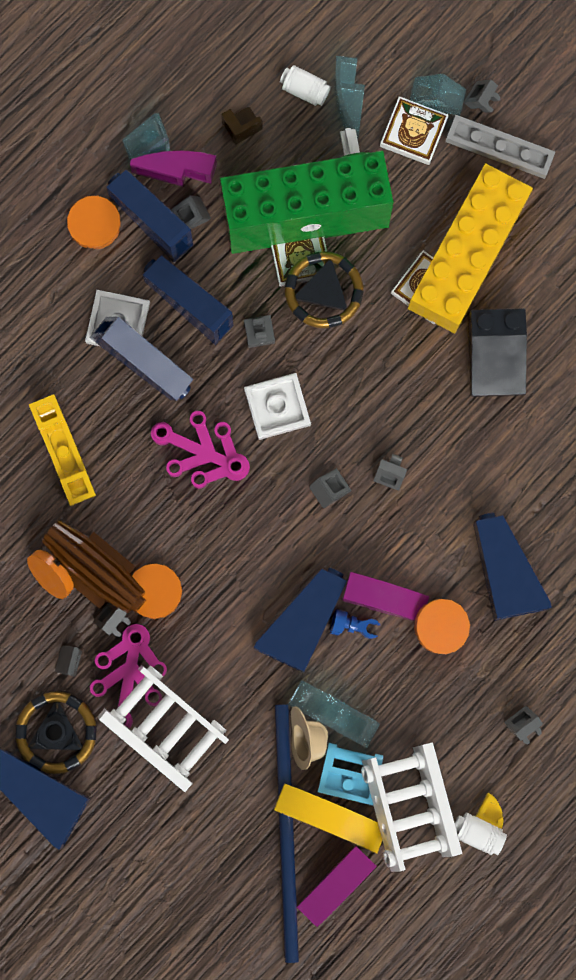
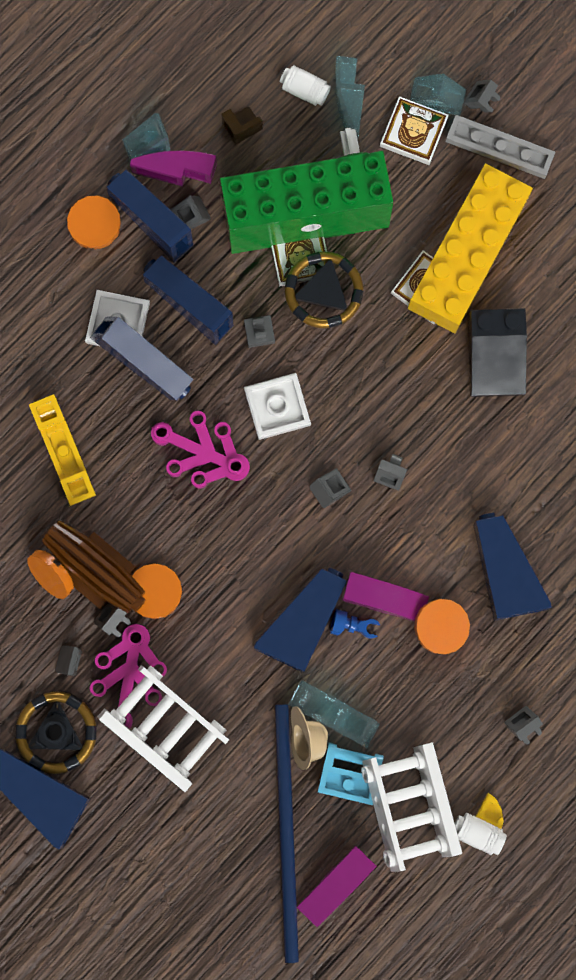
yellow slope [274,784,382,853] -> none

